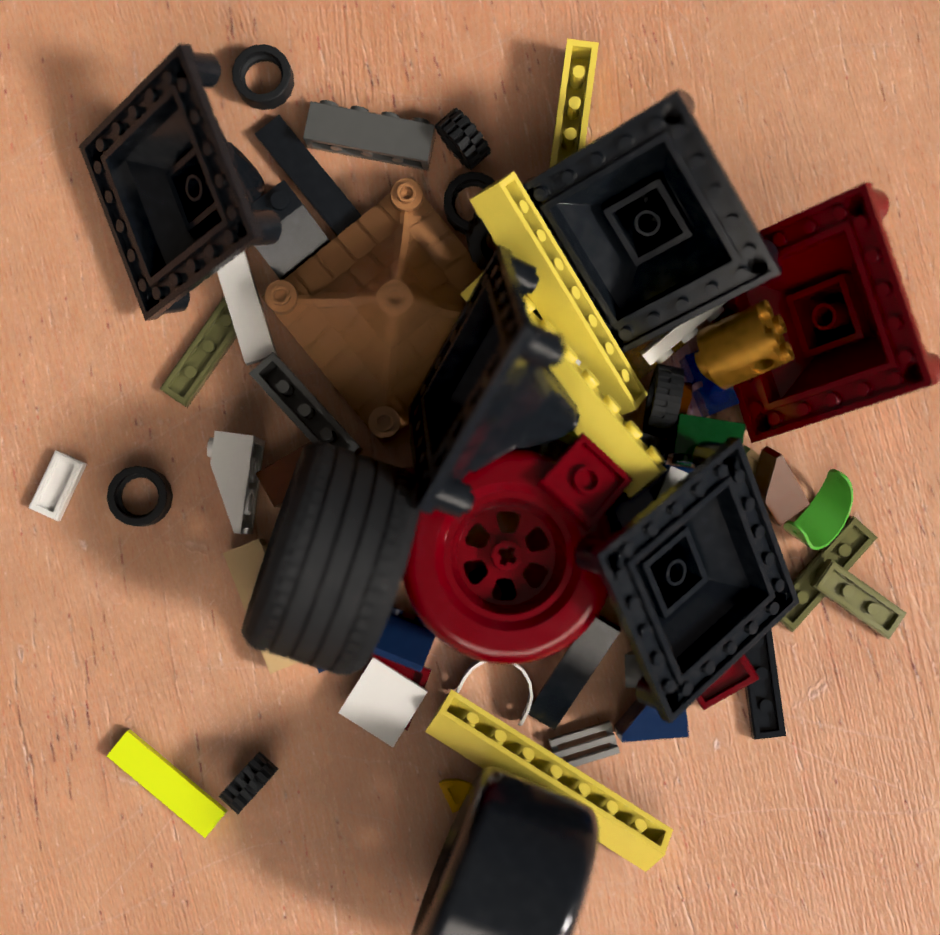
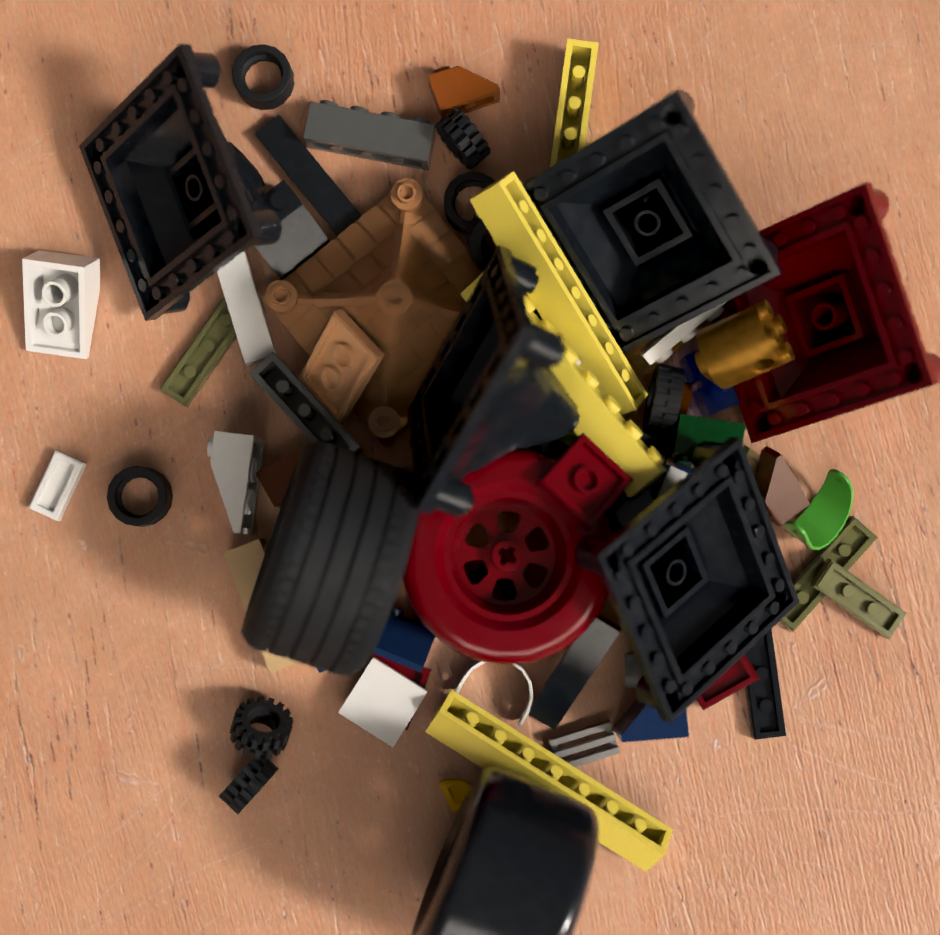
neon yellow tile [107,729,228,838] -> none
none -> white slope [22,250,100,359]
none -> black tyre [230,696,293,759]
none -> light nougat tile [299,309,385,423]
none -> dark orange slope [428,66,500,119]

